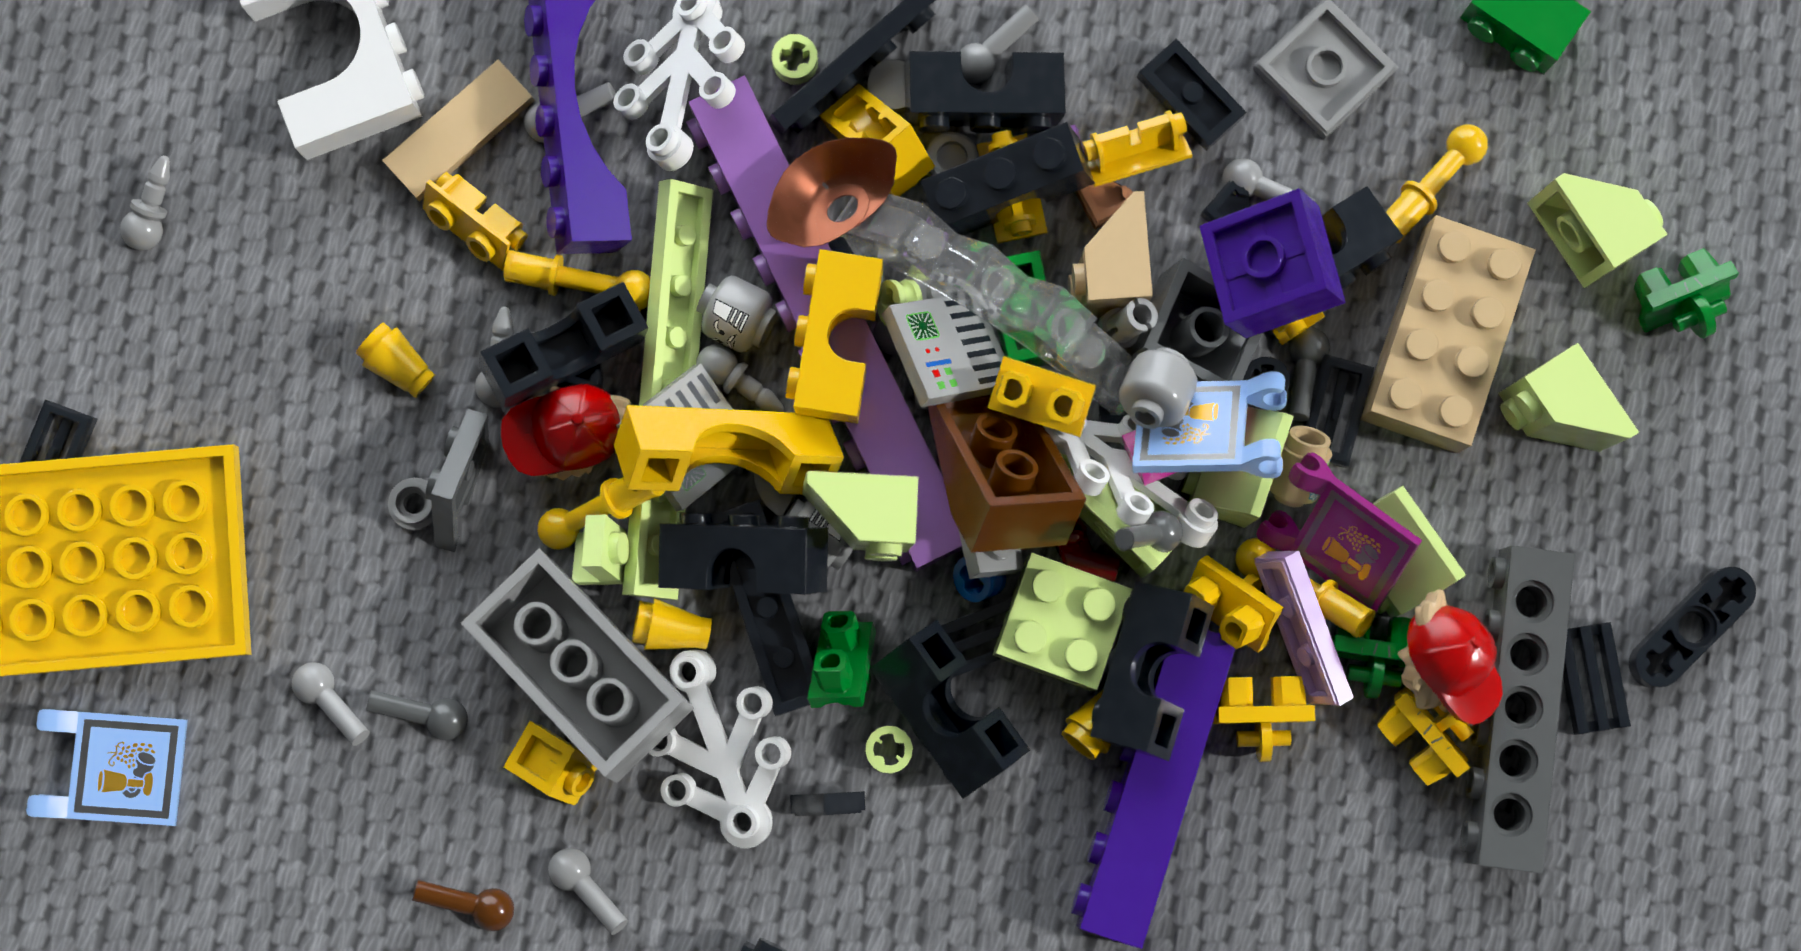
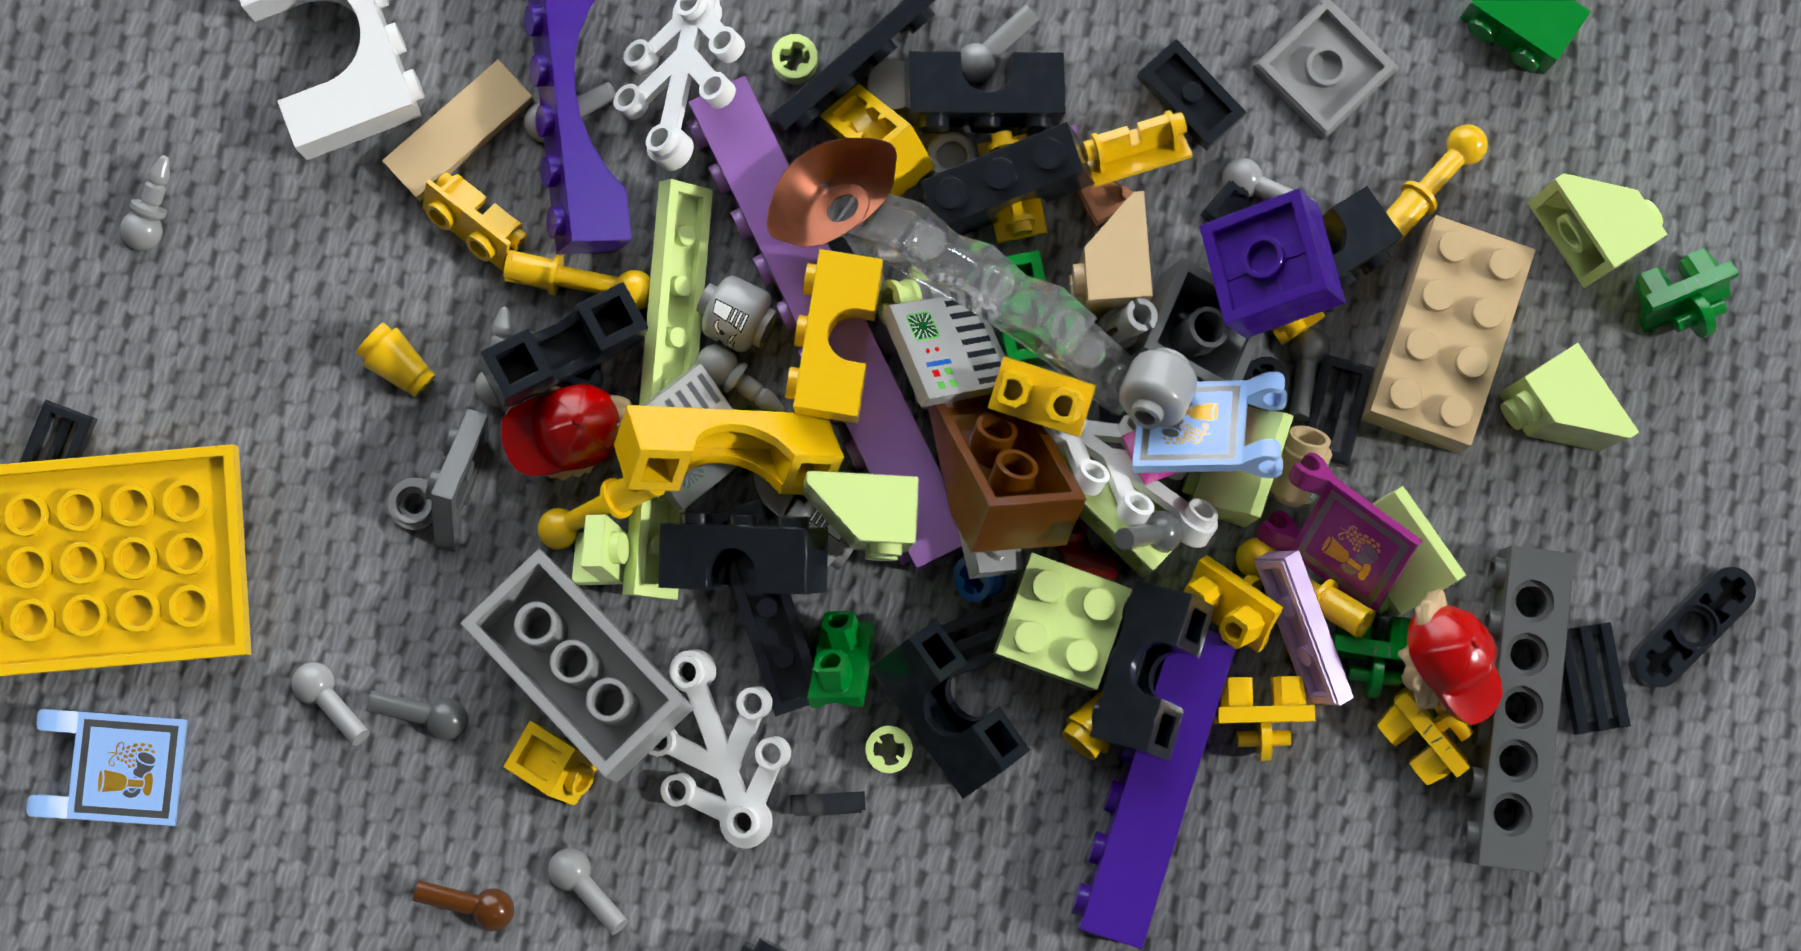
yellow cone [632,598,712,650] -> none

